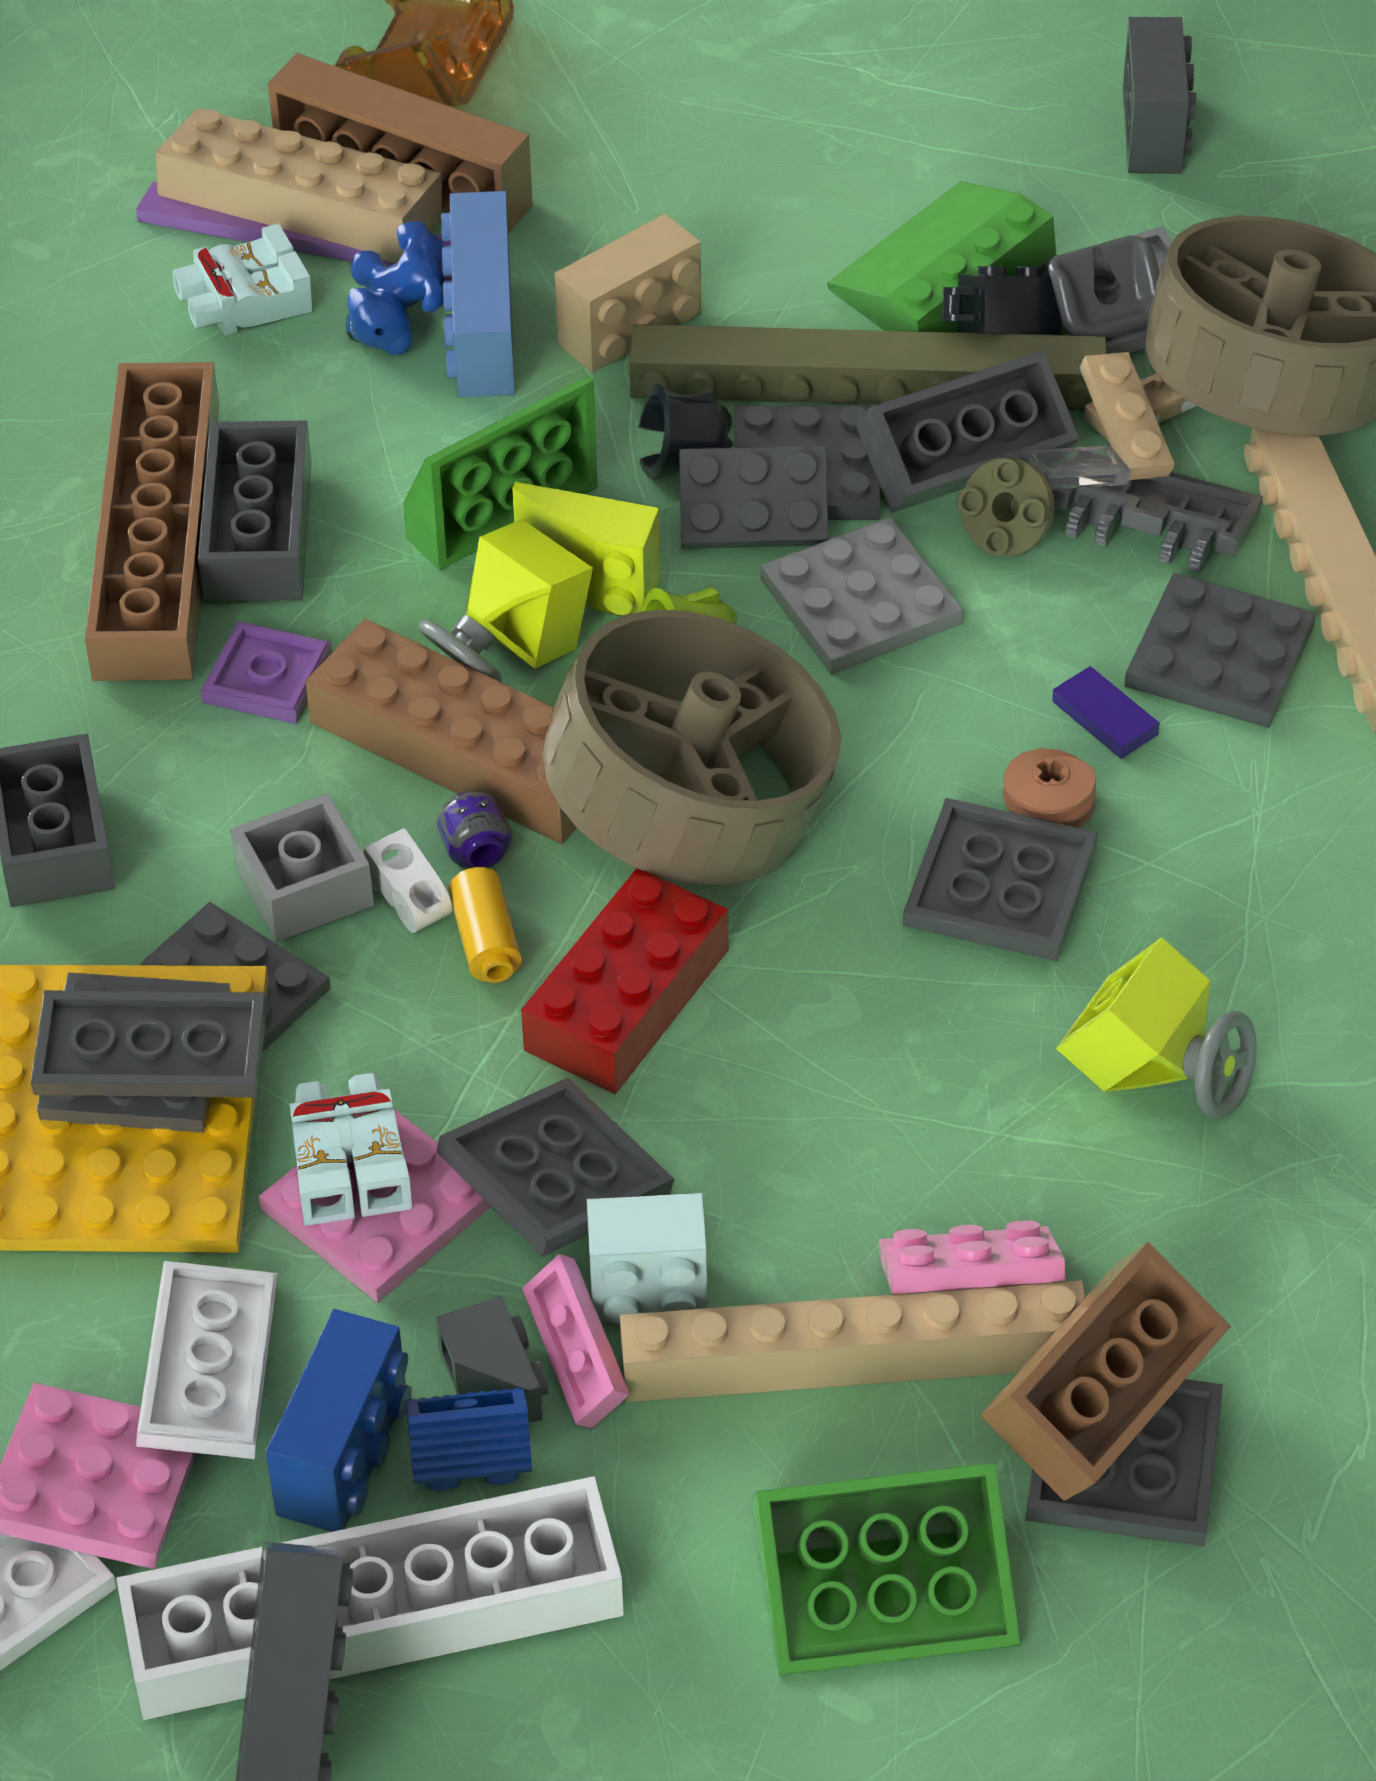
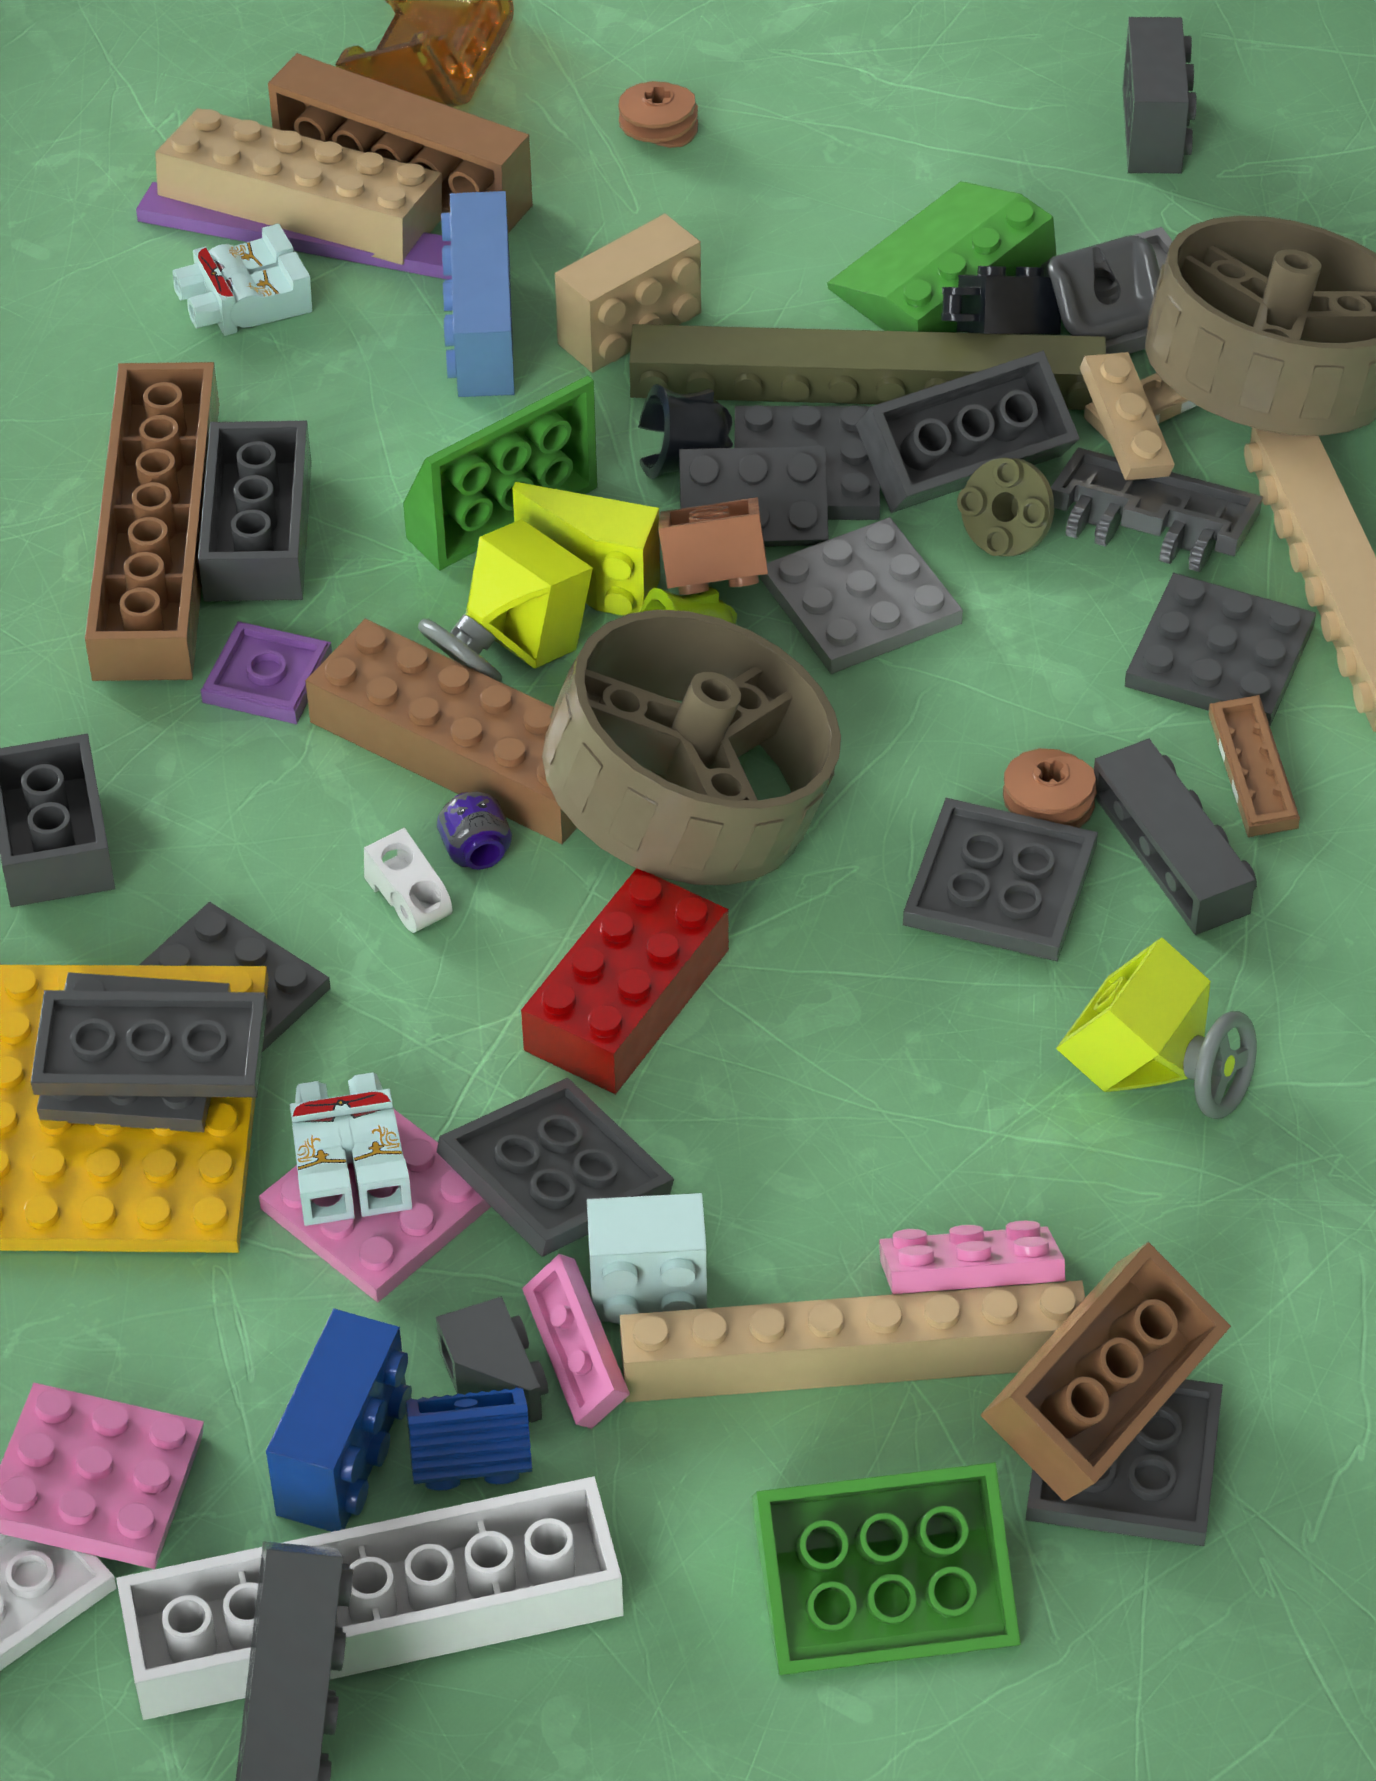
white tile [136,1261,278,1459] -> none
light grey brick [230,793,374,942] -> none
blue animal [346,221,444,355] -> none
yellow brick [448,867,522,983] -> none
clear tile [1022,445,1131,490] -> none
dark purple tile [1052,666,1160,759] -> none
none -> nougat piece [618,81,698,148]
none -> nougat brick [658,497,768,595]
none -> dark grey brick [1094,739,1257,935]
none -> medium nougat plate [1208,695,1300,837]

